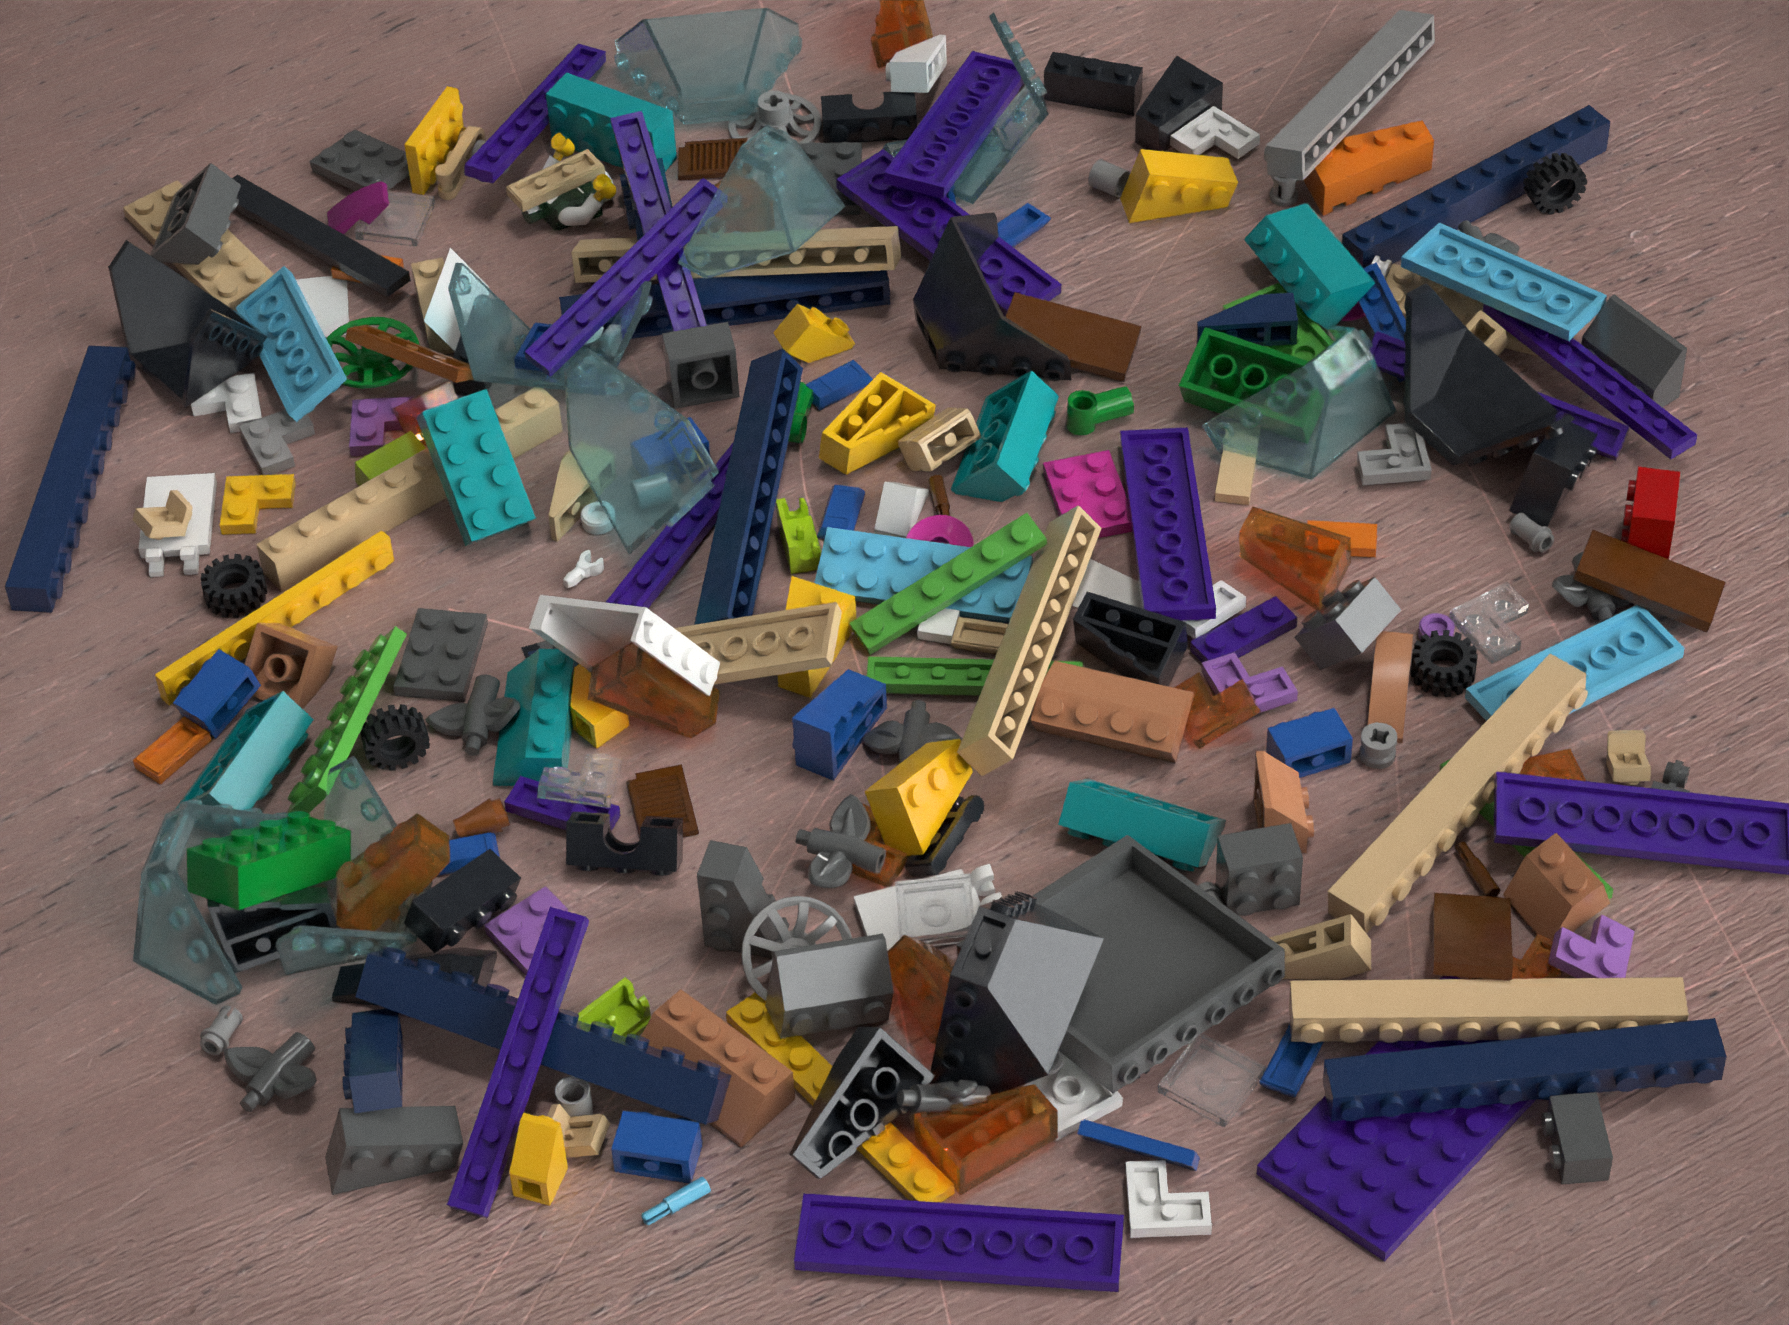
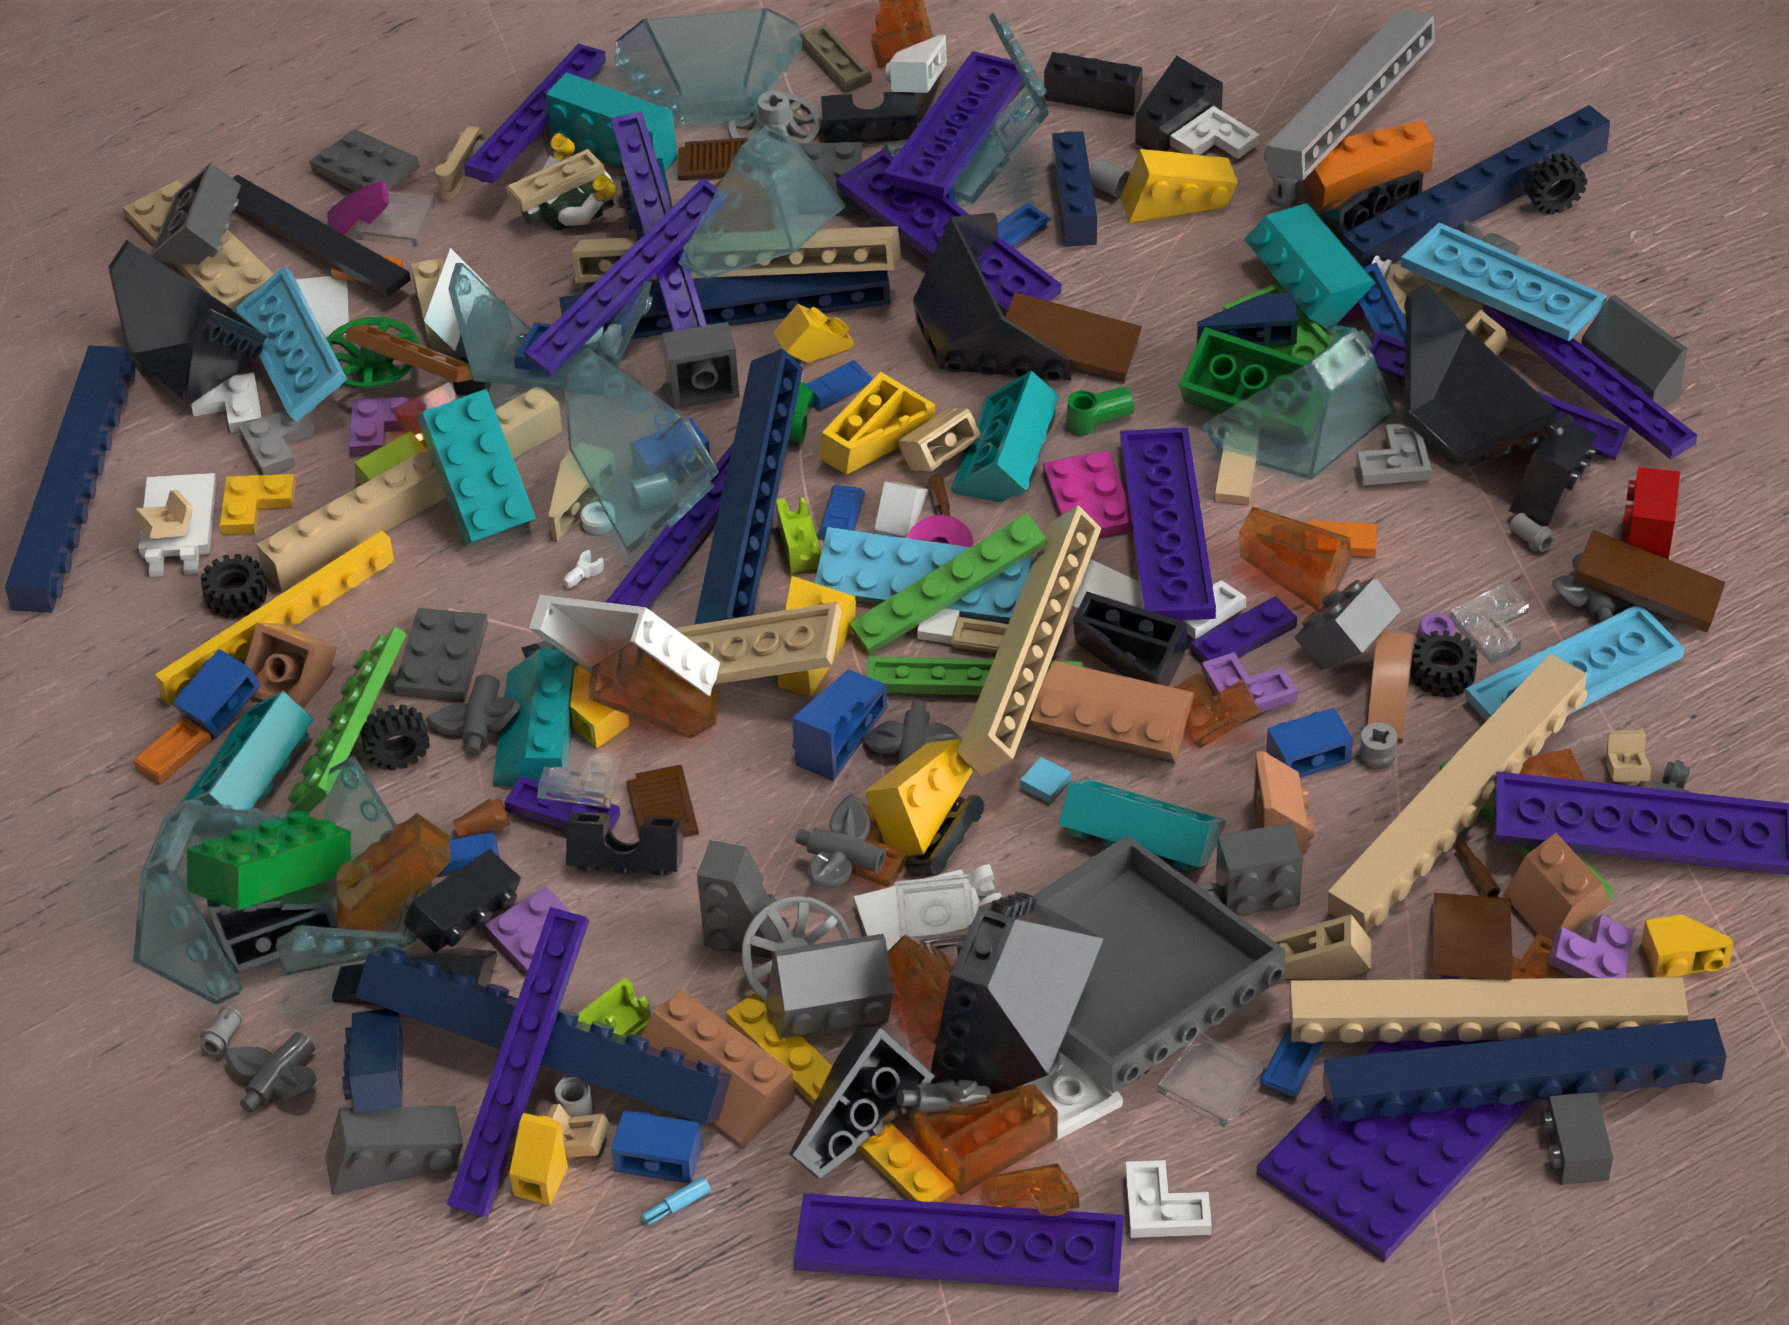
yellow plate [404,86,466,195] -> none
blue tile [1077,1119,1200,1171] -> none
none -> dark tan tile [799,24,872,93]
none -> clear orange plate [981,1163,1080,1216]
none -> medium azure tile [1020,757,1071,804]
none -> dark blue brick [1052,131,1097,247]
none -> black wedge [1315,170,1424,243]
none -> yellow slope [1641,914,1734,978]

